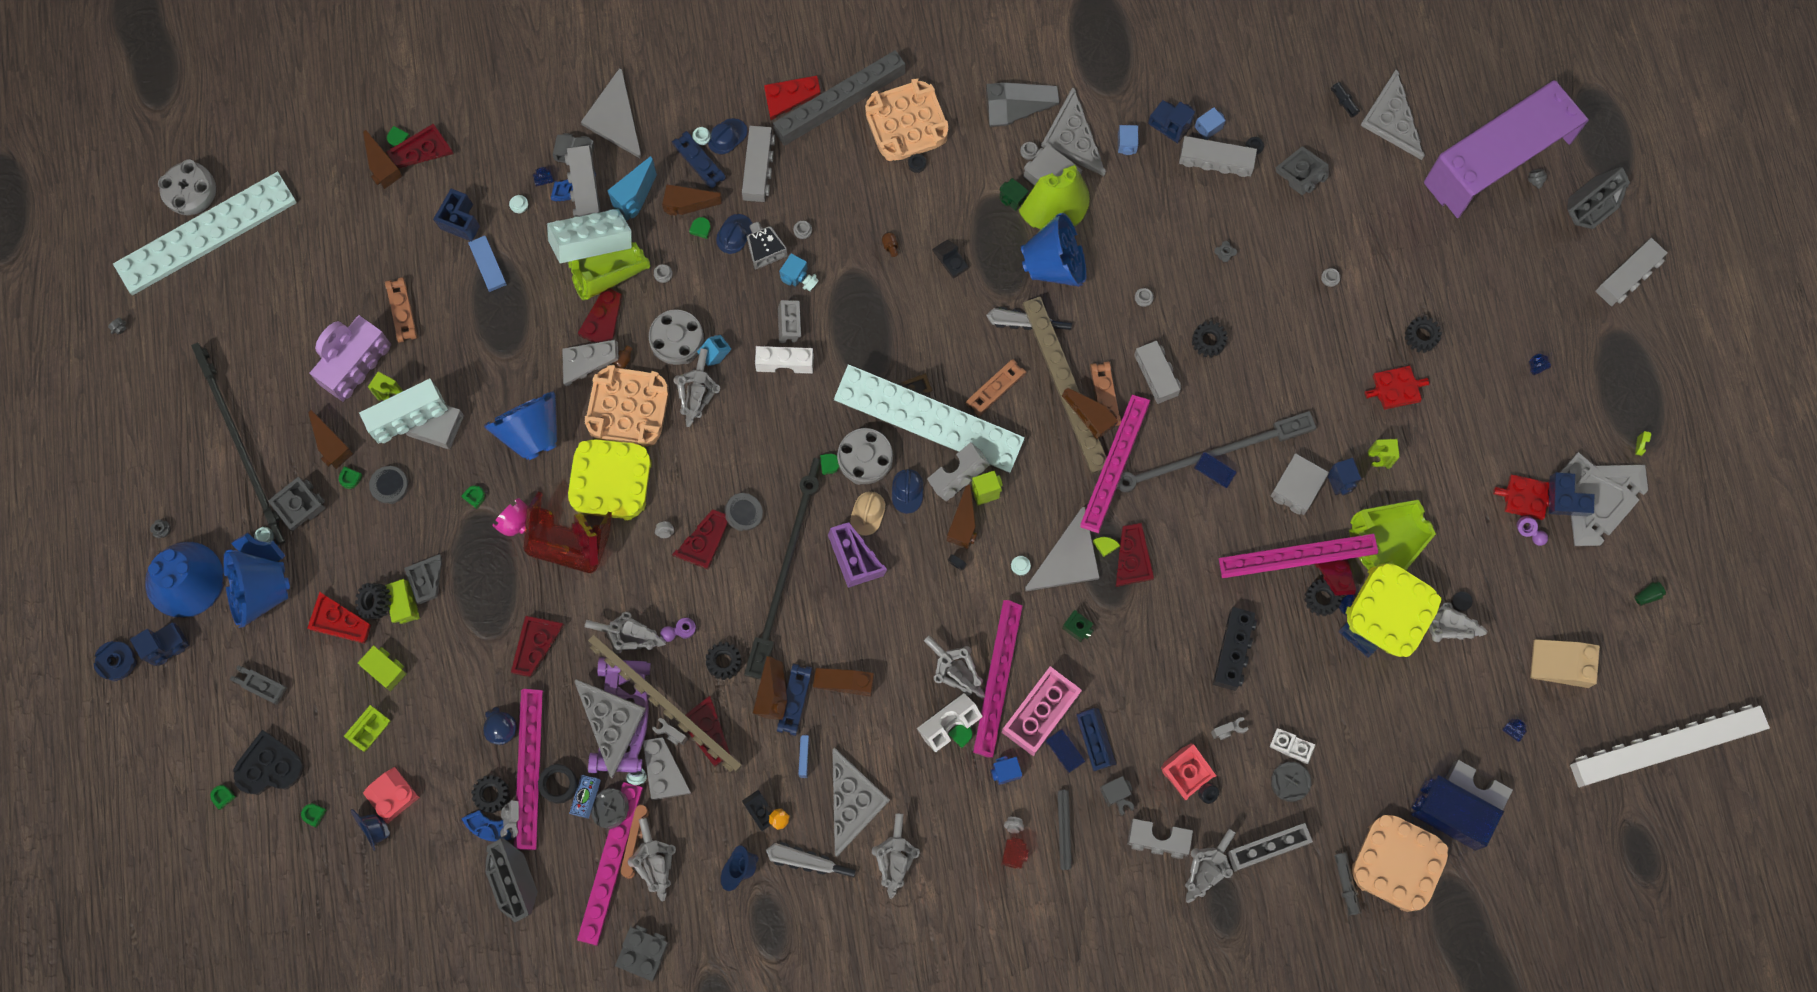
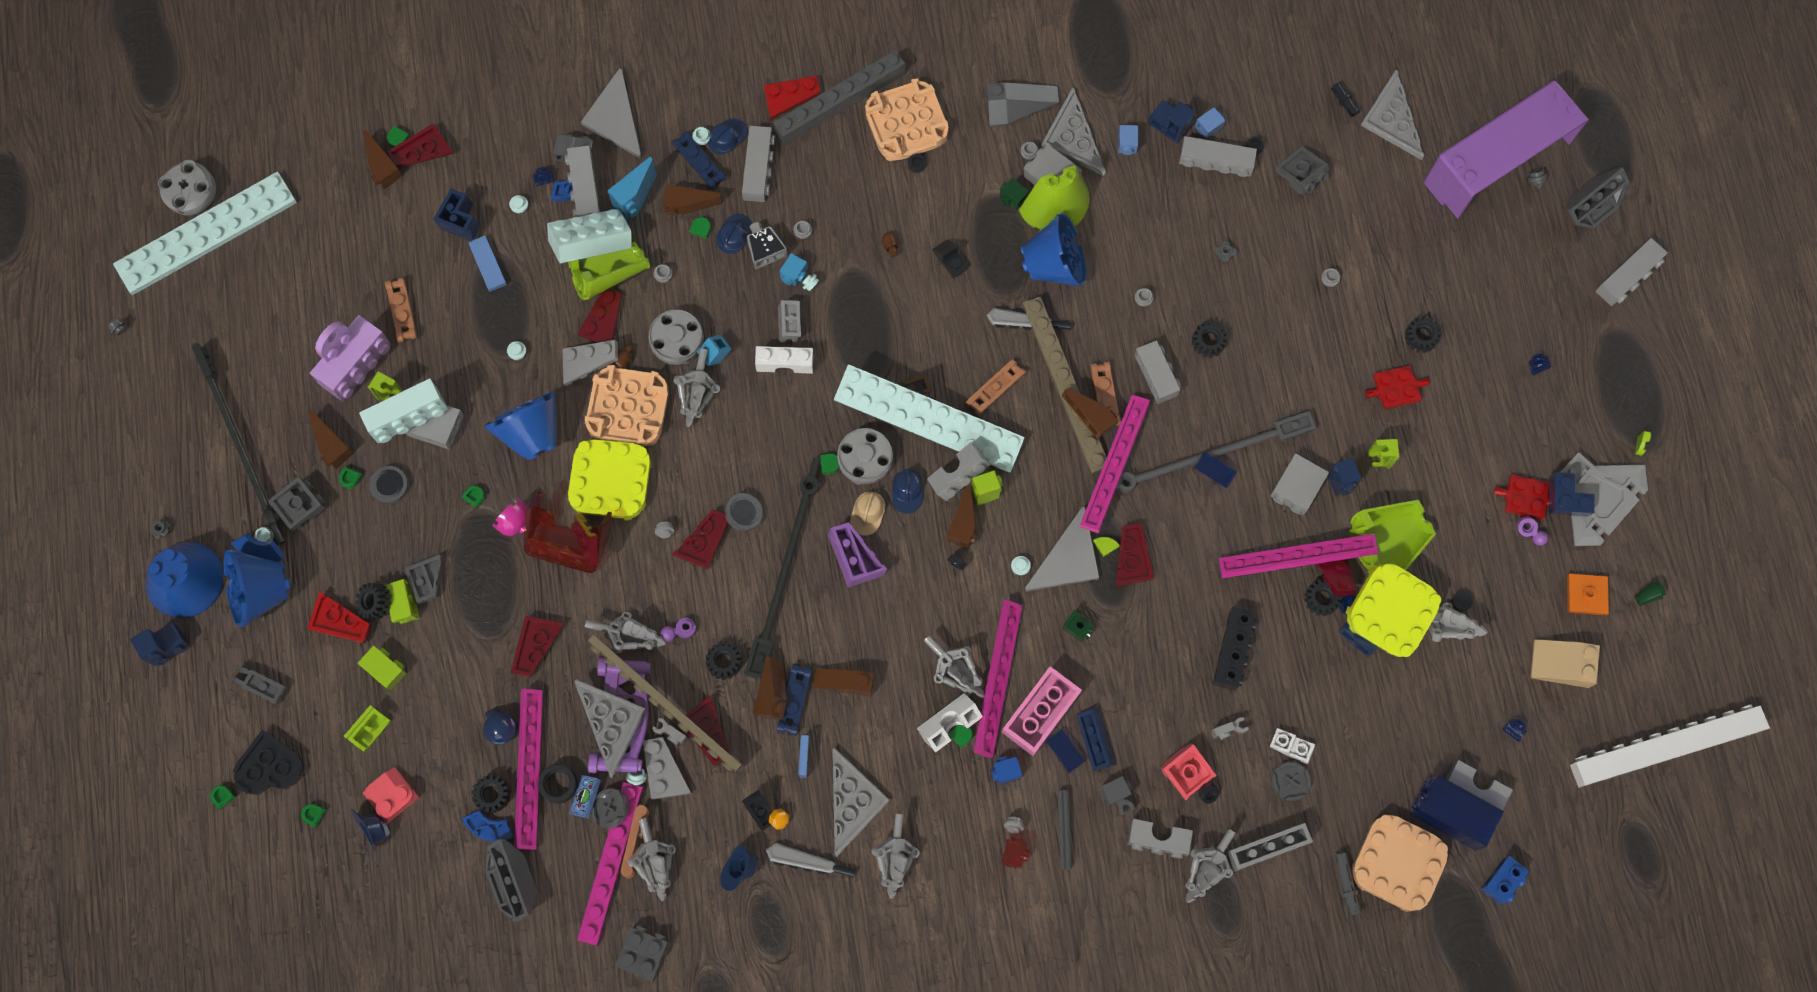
dark blue plate [94,641,137,682] -> none
light grey plate [500,800,519,839] -> none
none -> light aqua plate [507,341,526,360]
none -> blue brick [1481,856,1529,904]
none -> orange plate [1567,574,1609,616]

